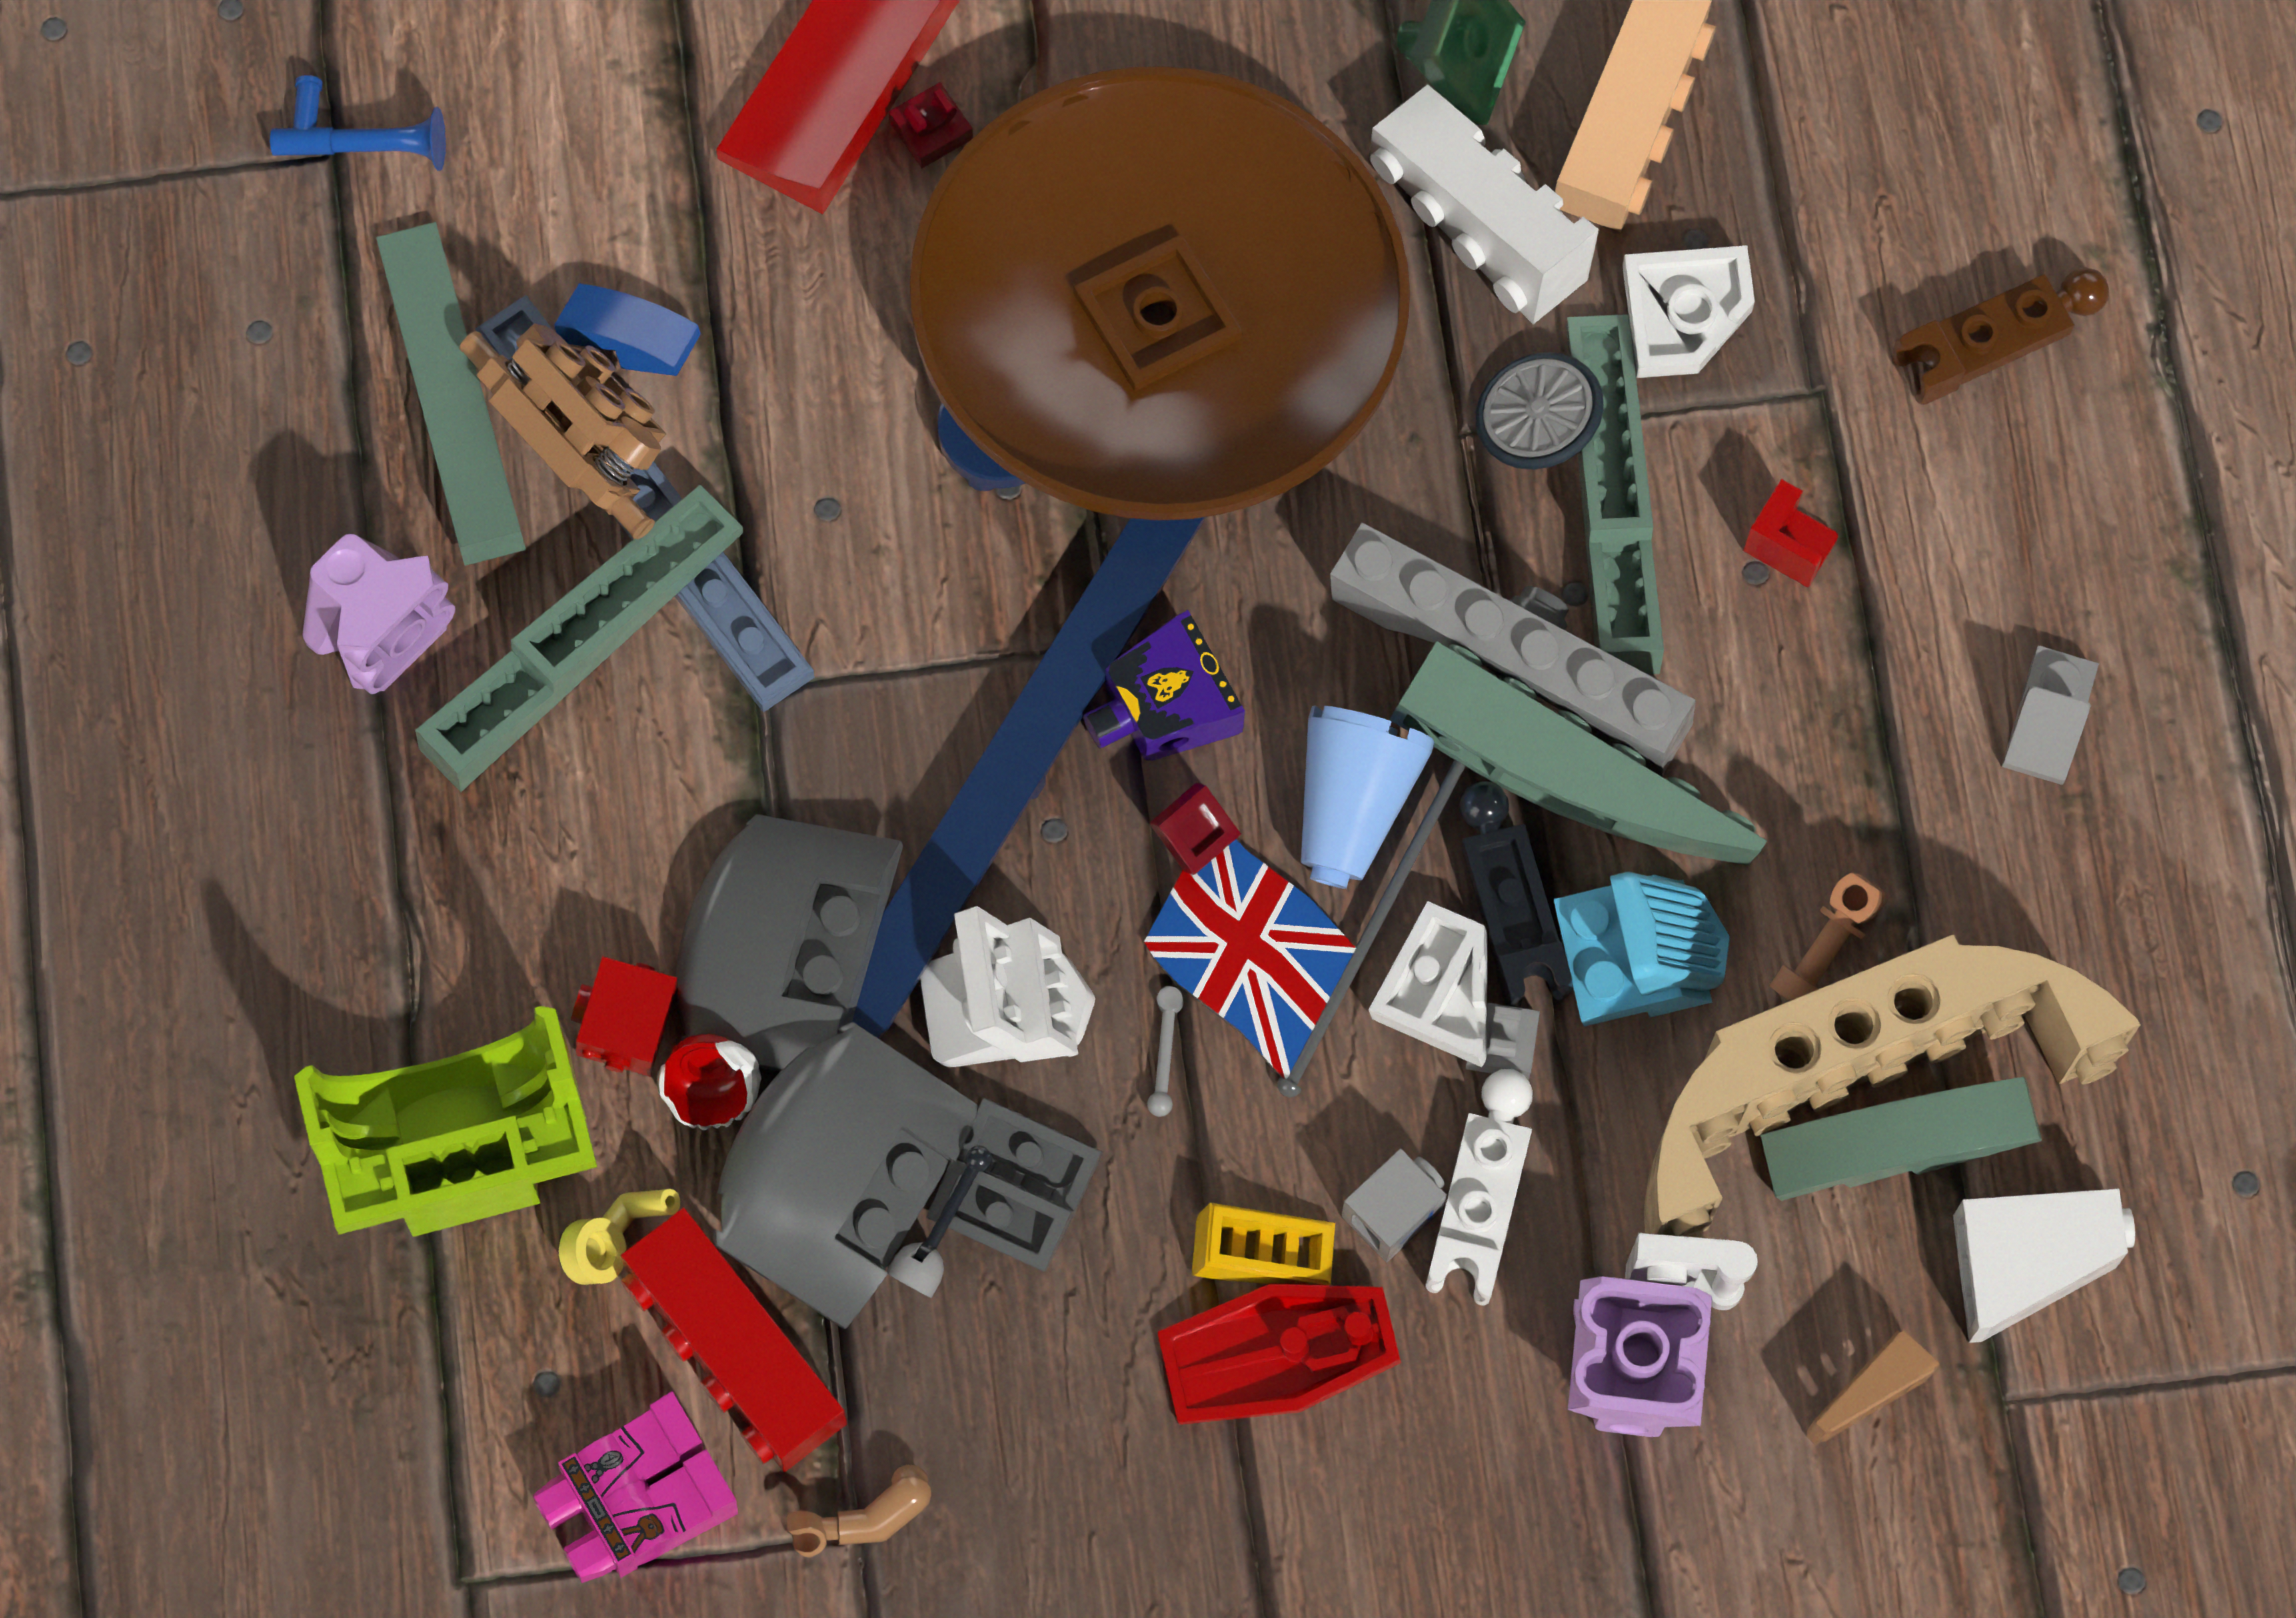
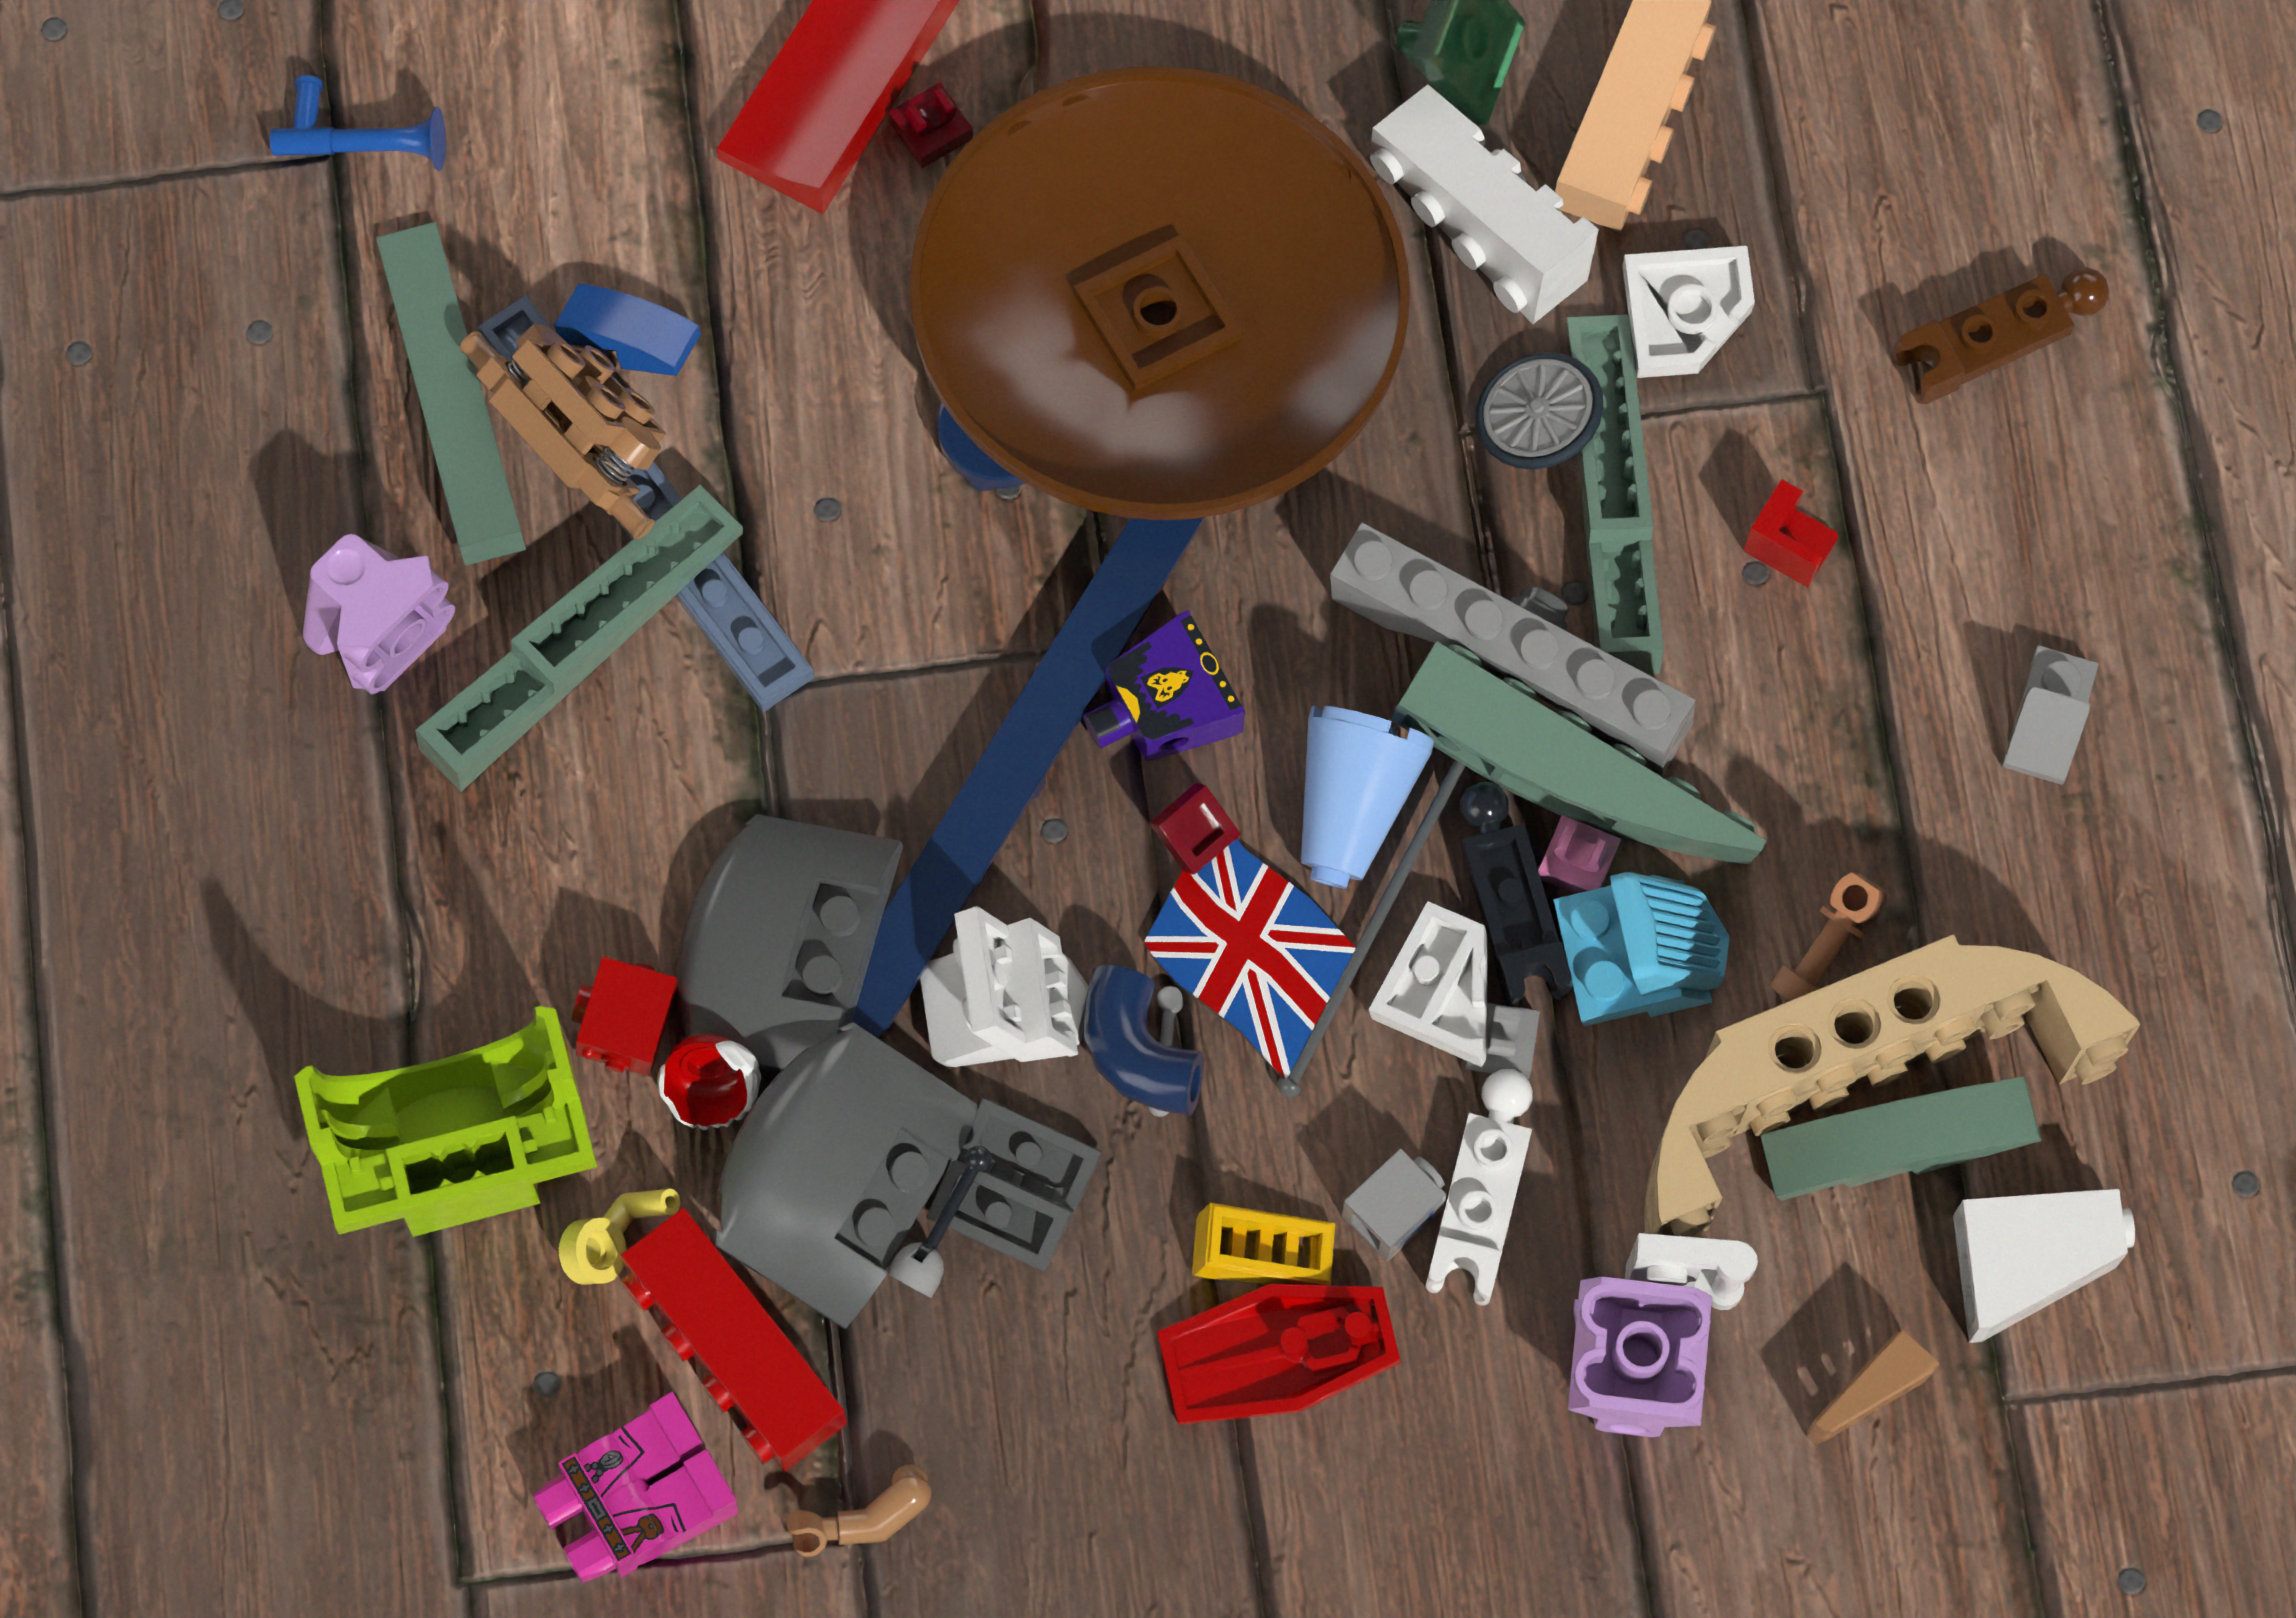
none -> dark blue cylinder [1084,965,1204,1116]
none -> bright pink tile [1538,815,1621,894]

